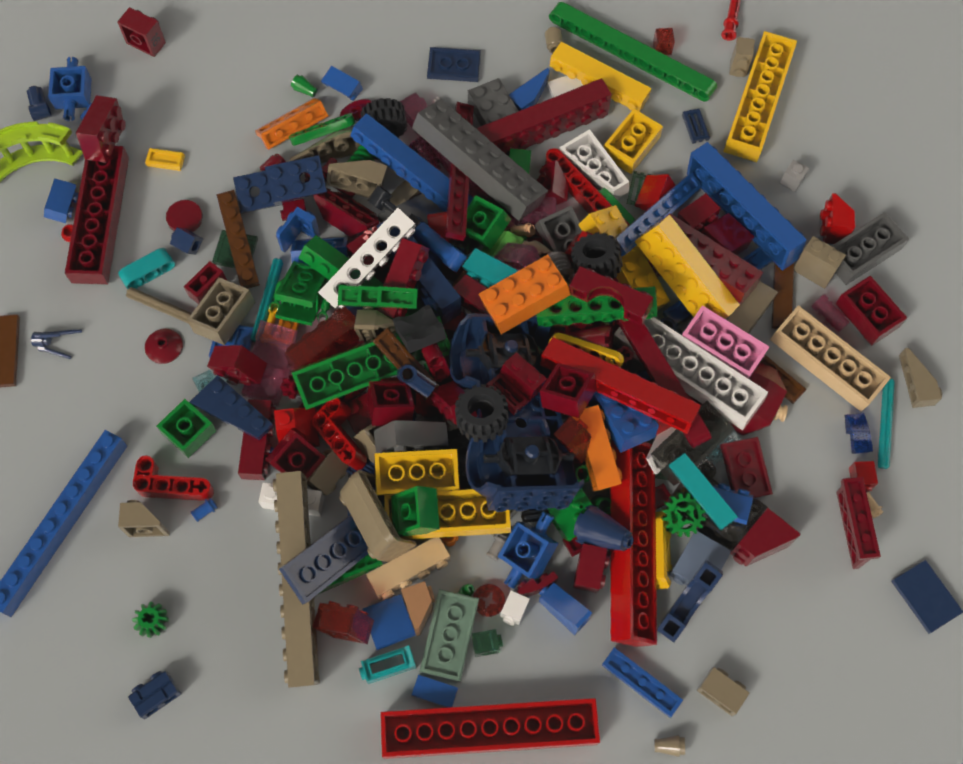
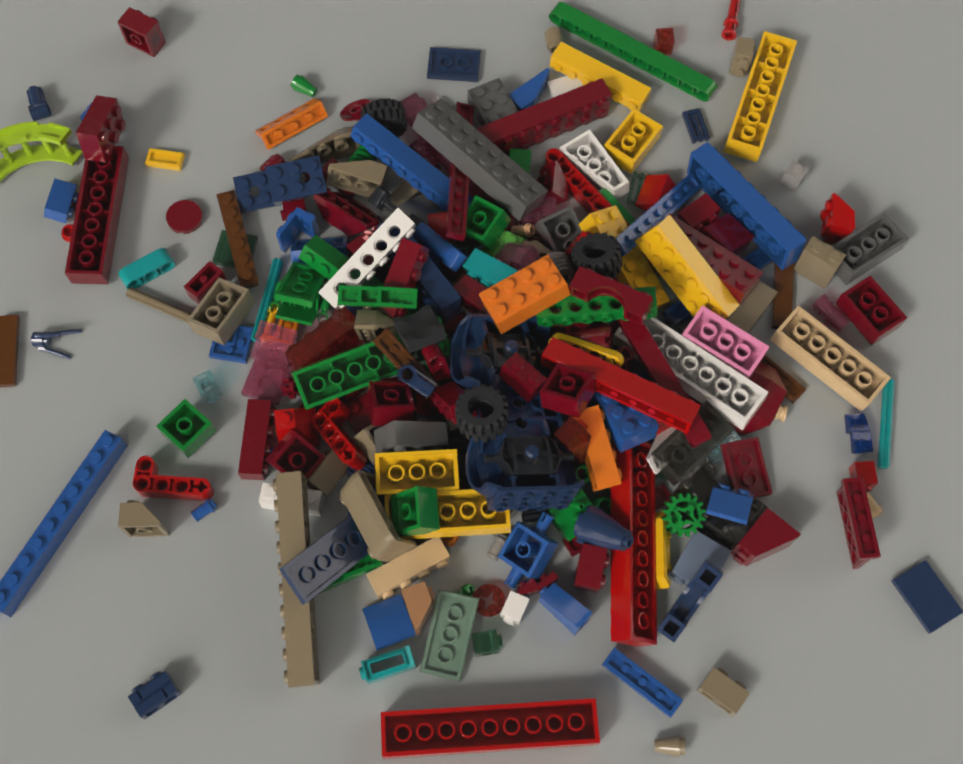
blue brick [48,57,92,121] -> none
green gear [132,602,169,638] -> none
dark red dish [145,329,183,364] -> none
dark blue brick [170,227,204,255] -> none
dark blue wing [189,375,274,440] -> none
dark red brick [207,345,267,386] -> none
green beam [289,113,356,146] -> none
clear red brick [313,601,374,645] -> none
blue hinge [321,65,363,101] -> none
blue tile [412,675,458,708] -> none
dark red tile [486,373,529,415] -> none
teal tile [669,453,738,530] -> none
dark tan slope [899,348,942,408] -> none

